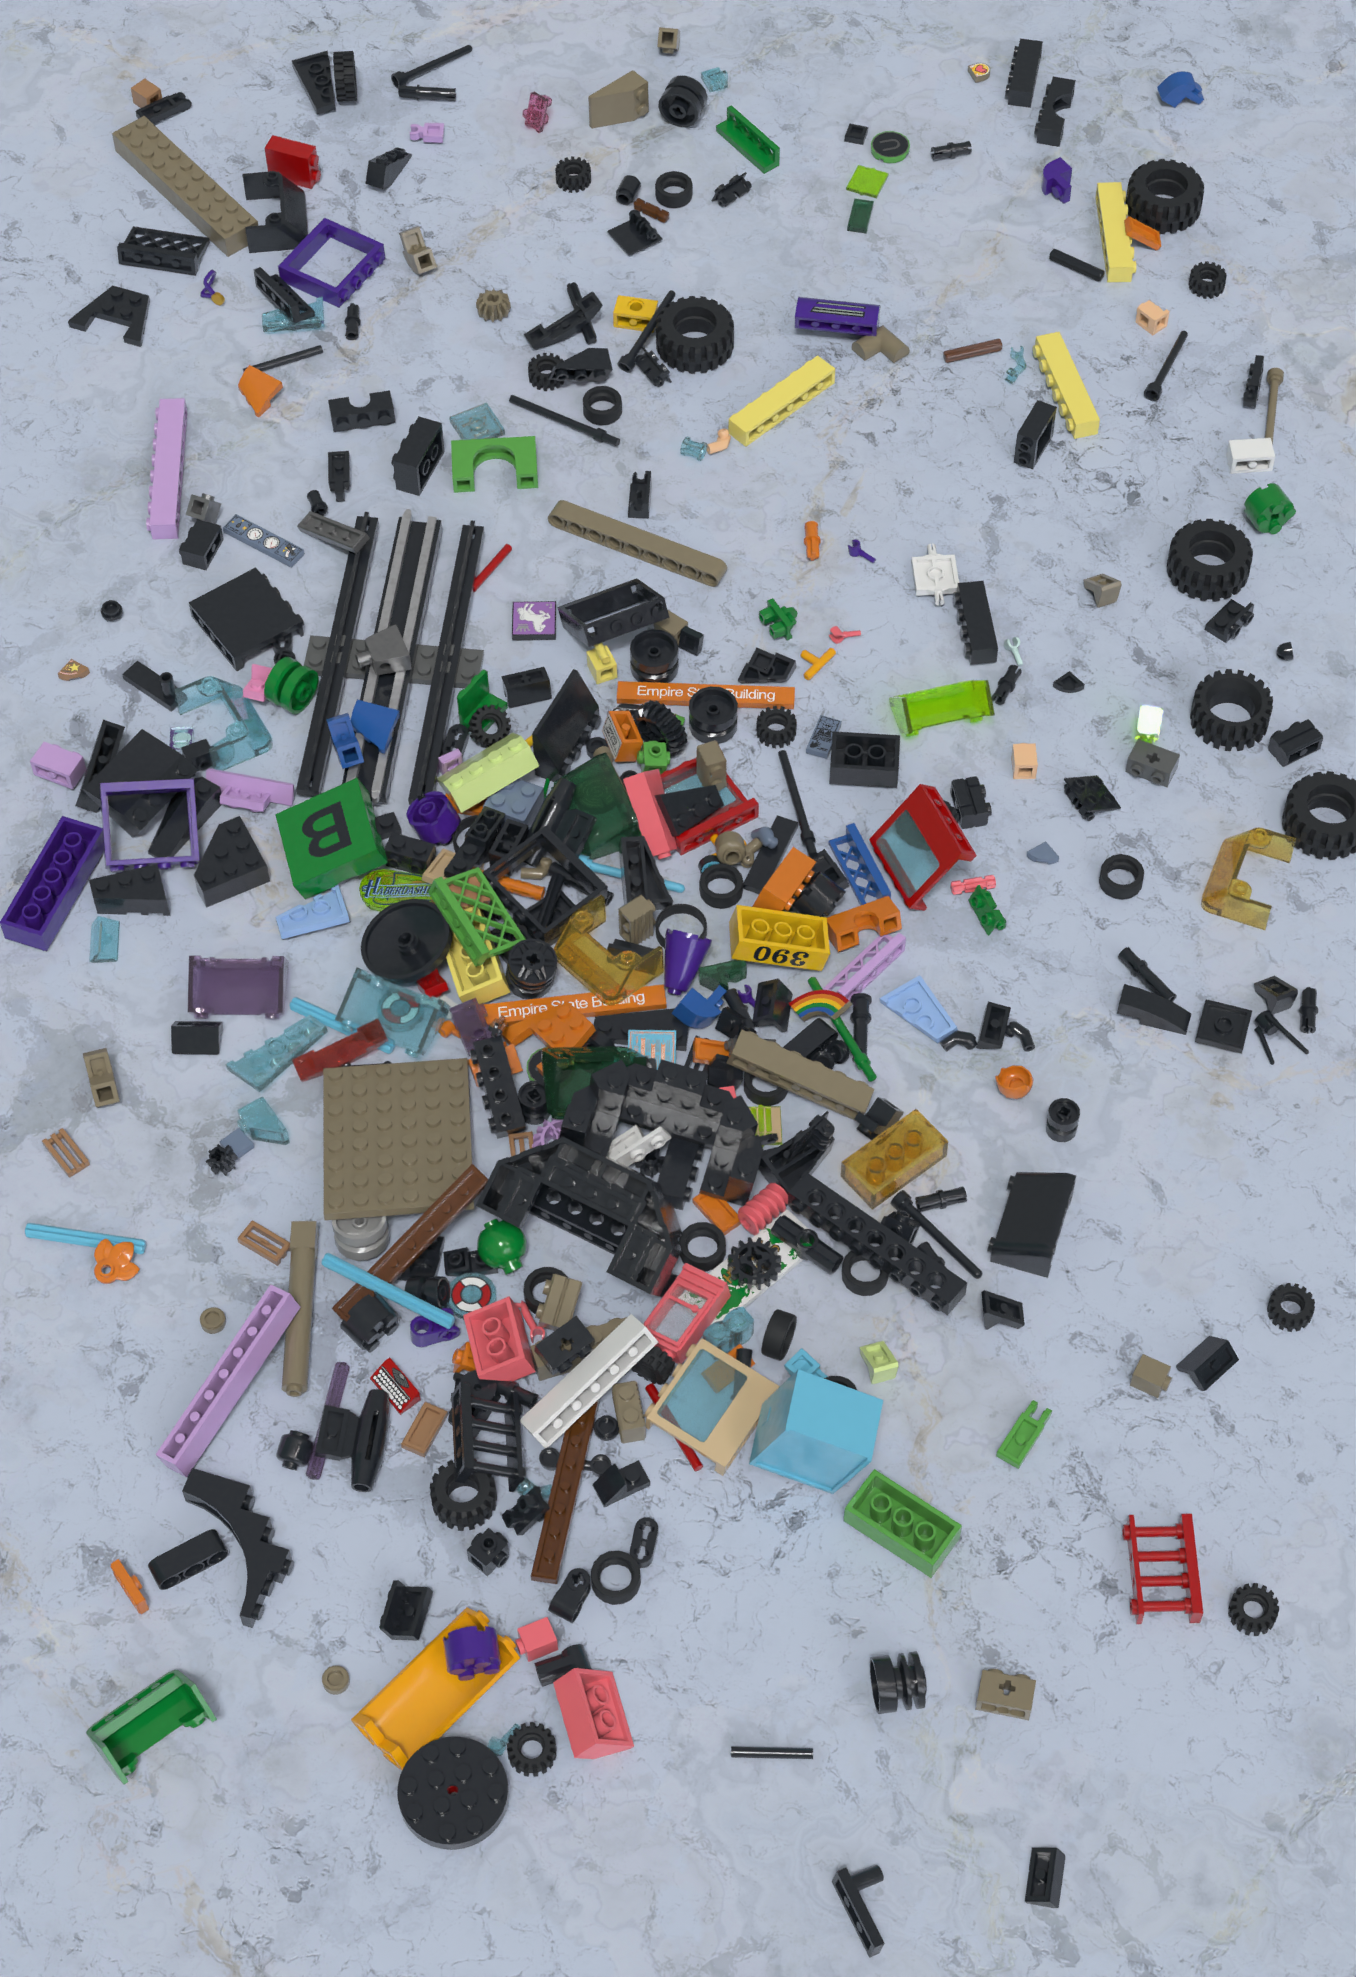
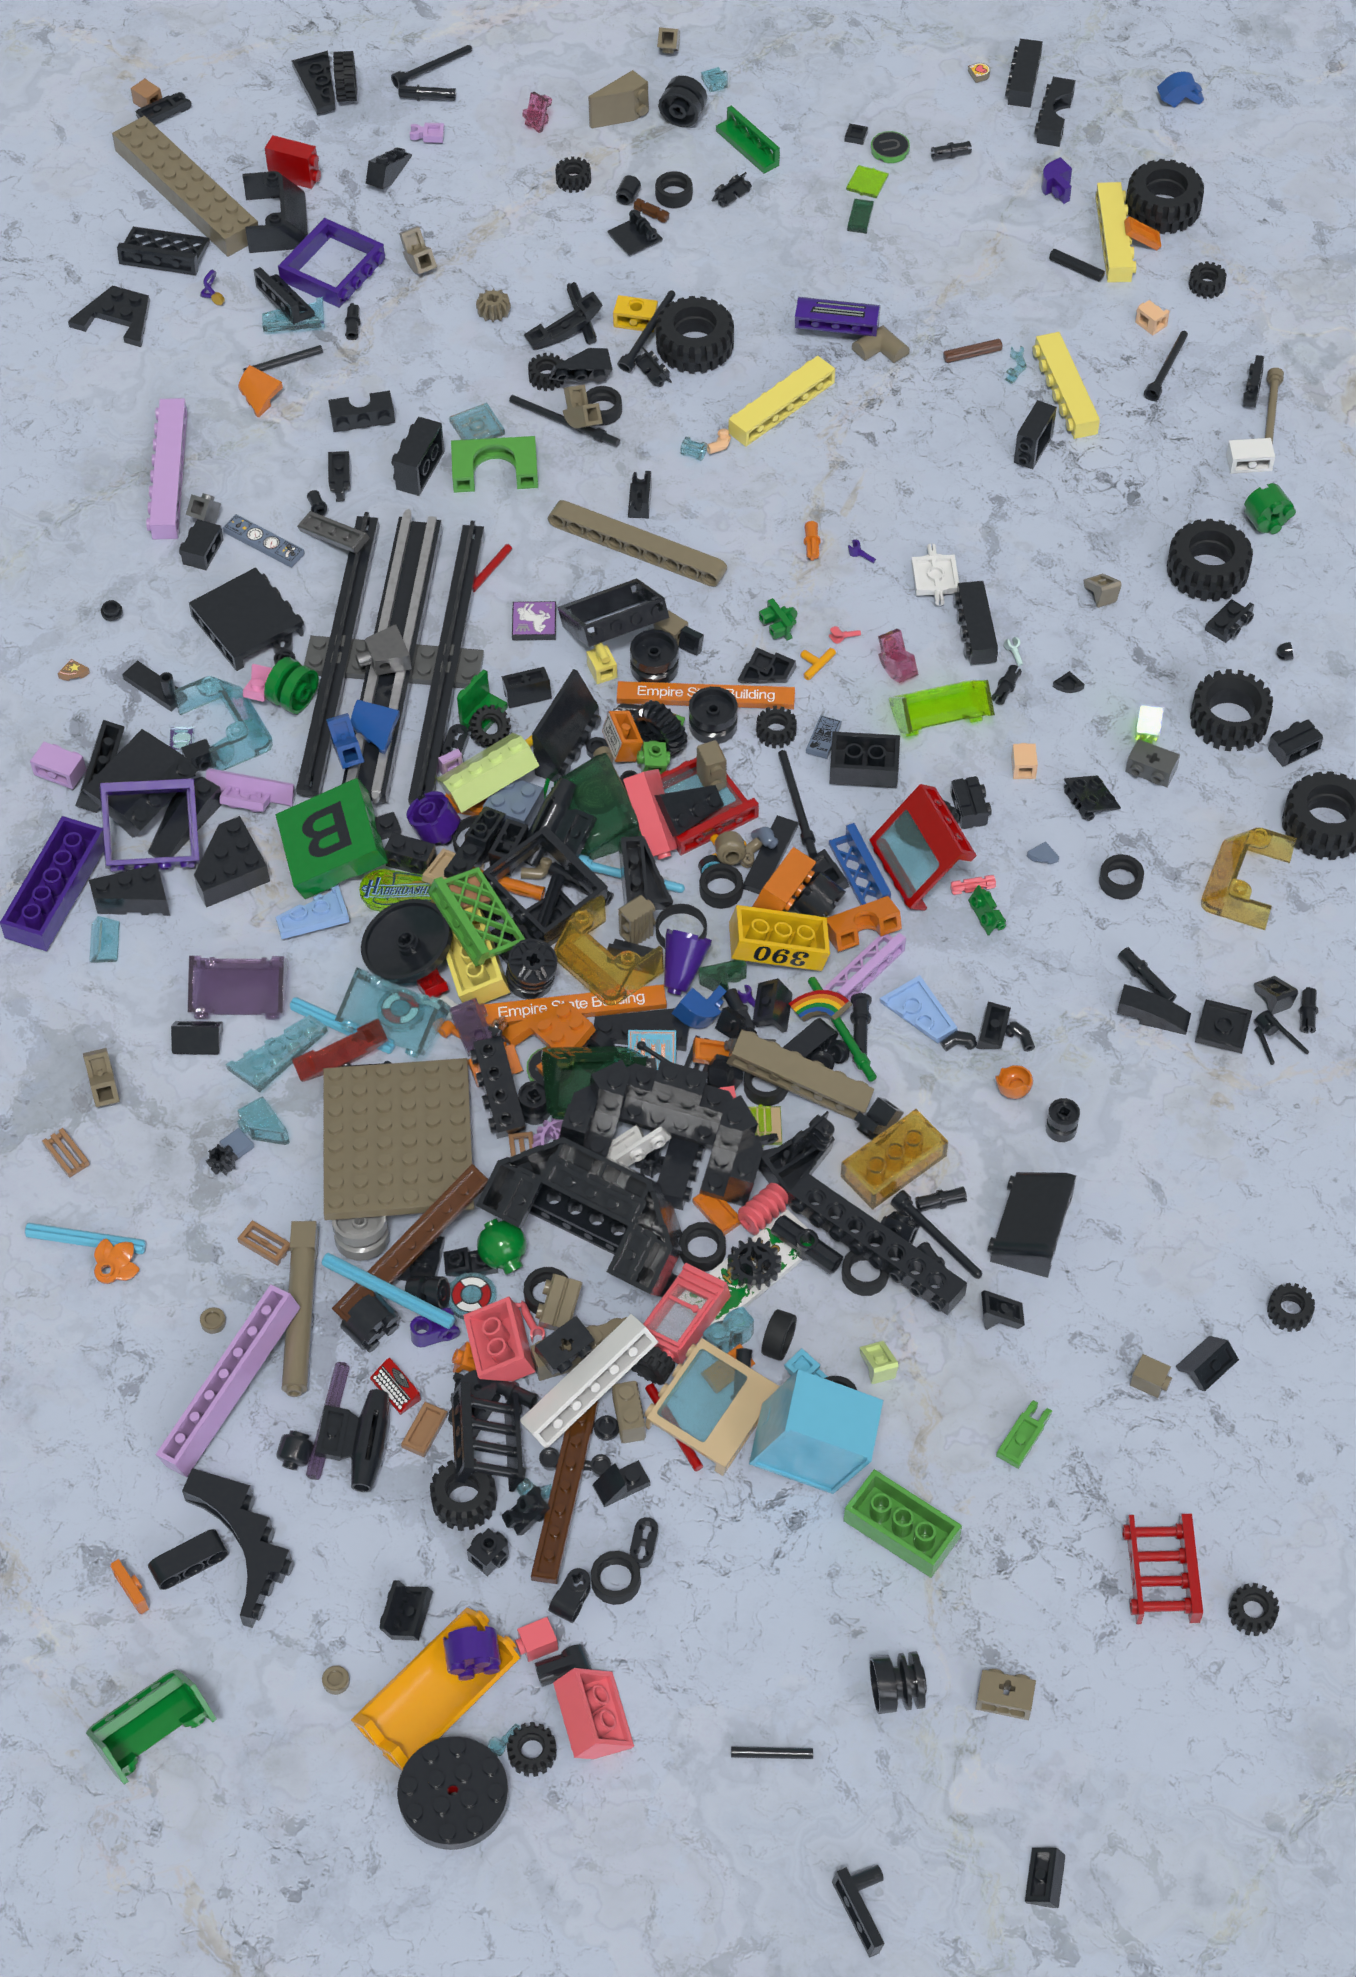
none -> dark tan brick [562,385,603,428]
none -> black hinge [637,1041,670,1062]
none -> clear pink brick [878,628,919,683]

